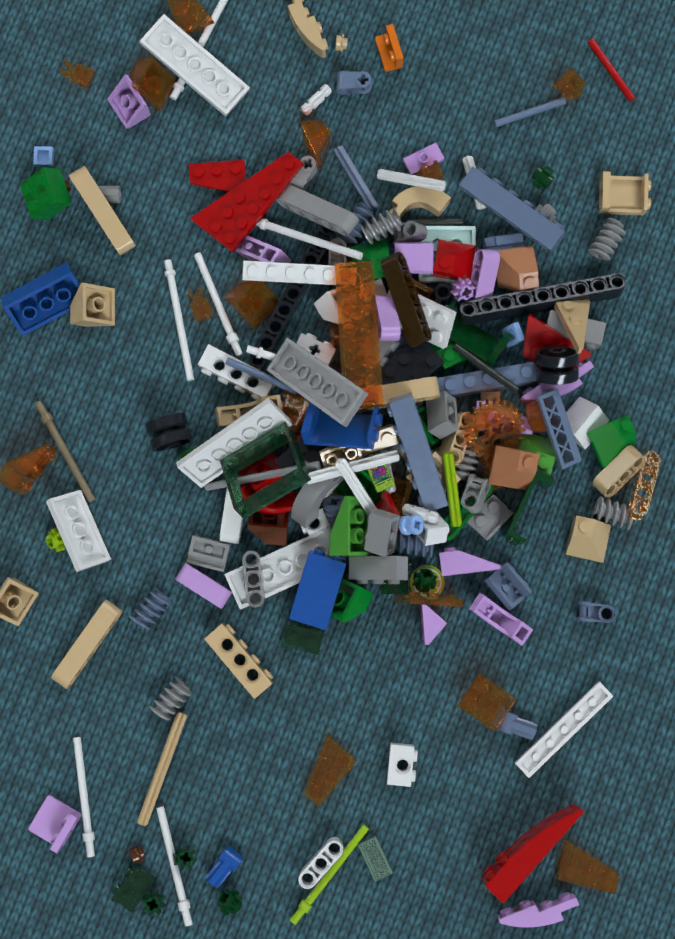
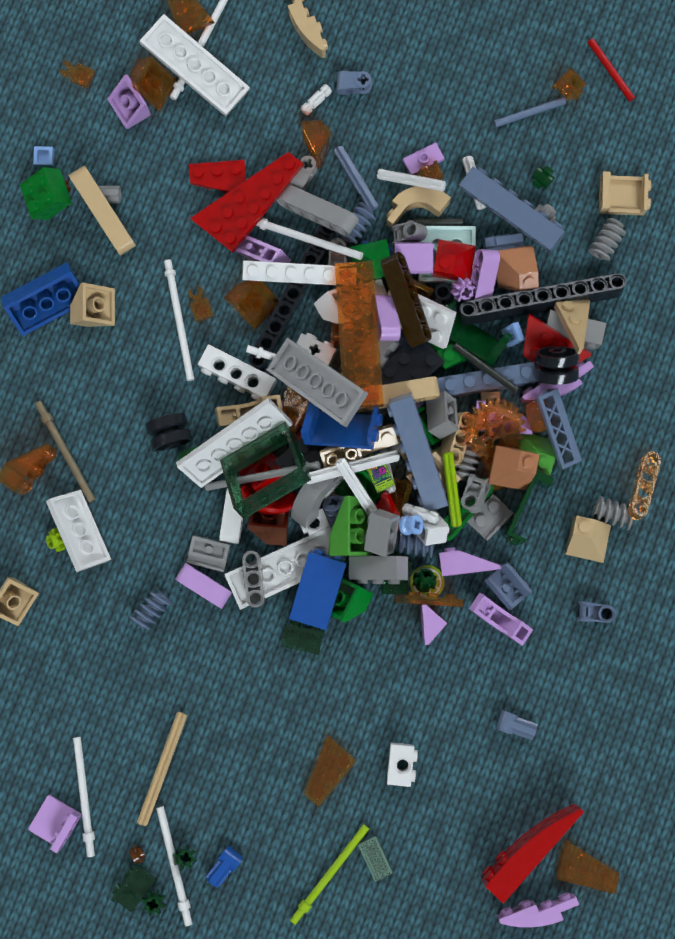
tan beam [51,600,123,689] -> none
light grey piece [149,676,192,720] -> none
white bar [194,252,243,357] -> none
tan brick [204,623,274,699] -> none
dark green gear [217,889,243,915] -> none
sand blue bar [225,357,297,394] -> none
white beam [299,837,343,889] -> none
tan plate [335,34,347,53] -> none
light grey piece [360,207,402,245] -> none
orange bracket [375,24,404,72] -> none
clear orange brick [457,673,516,732] -> none
white plate [514,681,613,778] -> none
white slope [566,396,609,450] -> none
green slope [587,415,636,468] -> none
tan beam [593,445,646,498] -> none

